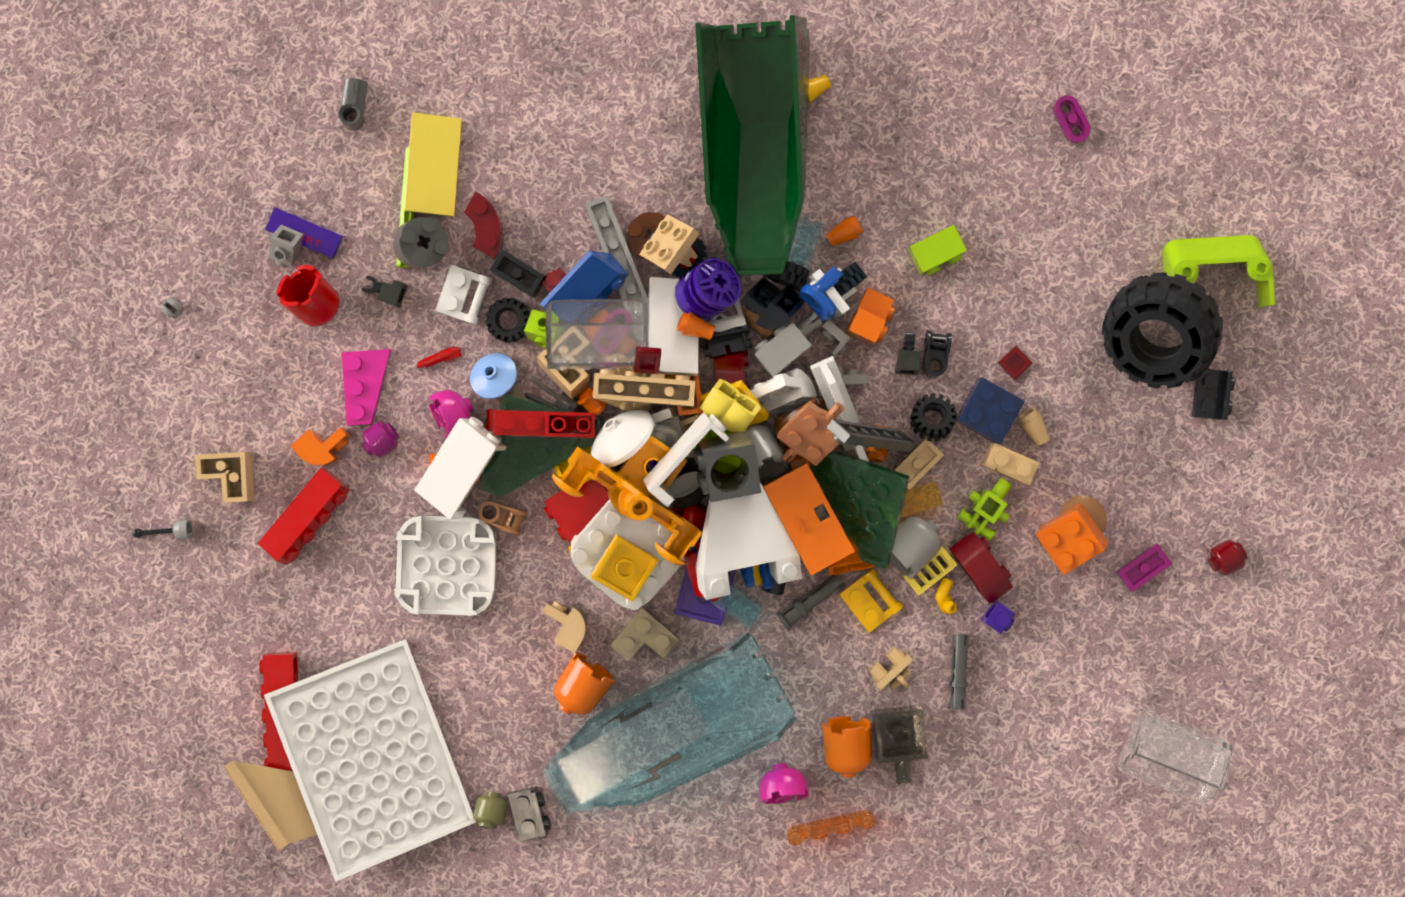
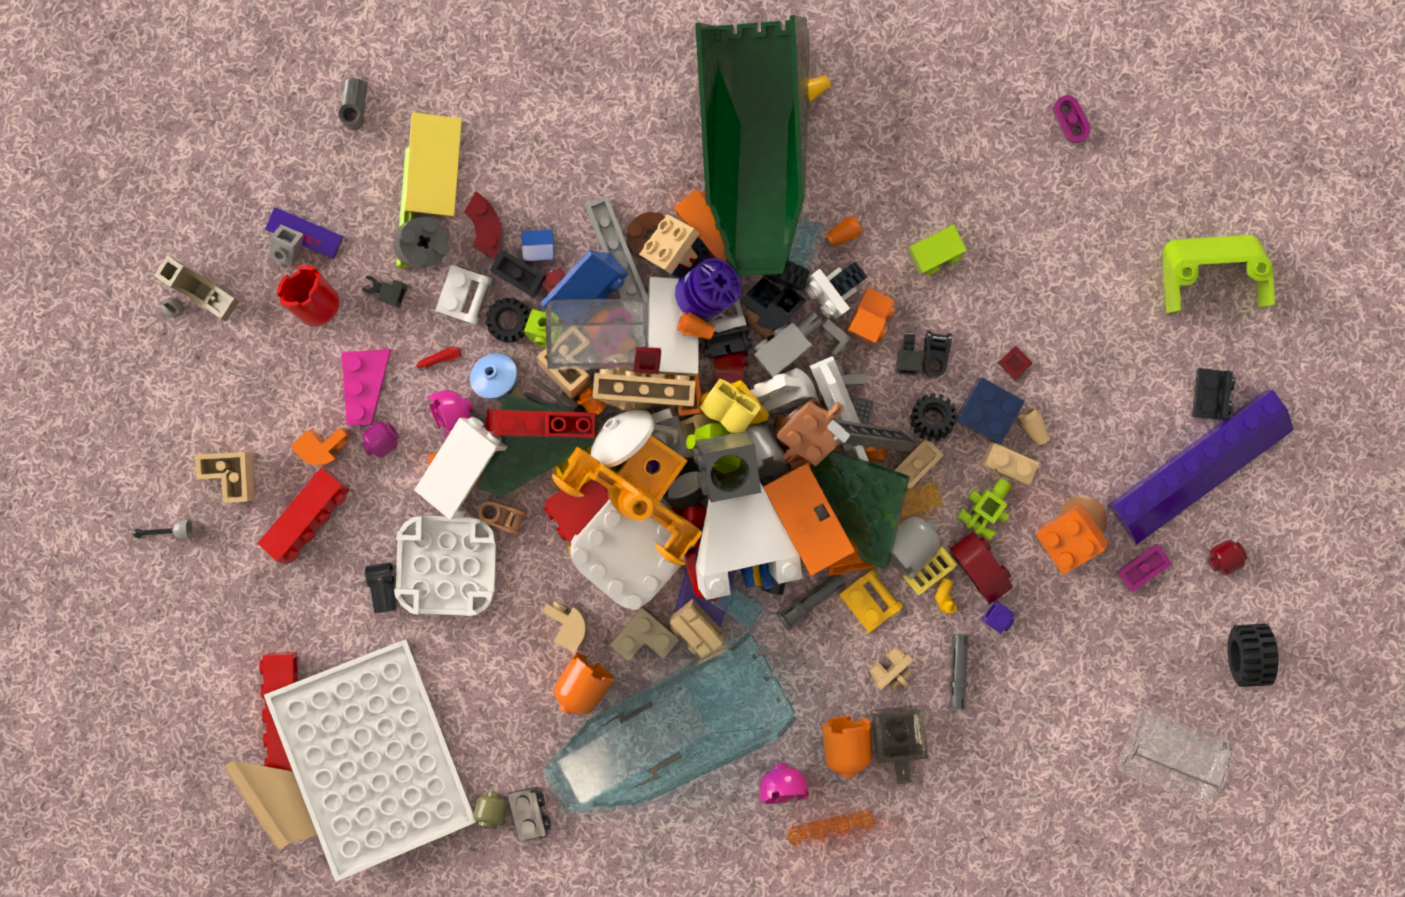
yellow plate [590,534,659,602] -> none
white panel [643,412,729,507] -> none
blue piece [799,266,843,321] -> none
black tyre [1102,272,1223,389] -> none
none -> dark tan arch [154,255,239,322]
none -> black piece [365,562,396,613]
none -> blue piece [522,229,555,261]
none -> tan brick [670,599,726,658]
none -> orange brick [674,189,728,262]
none -> dark grey tile [850,395,874,425]
none -> dark purple slope [1108,390,1294,545]
none -> black tyre [1228,624,1279,687]

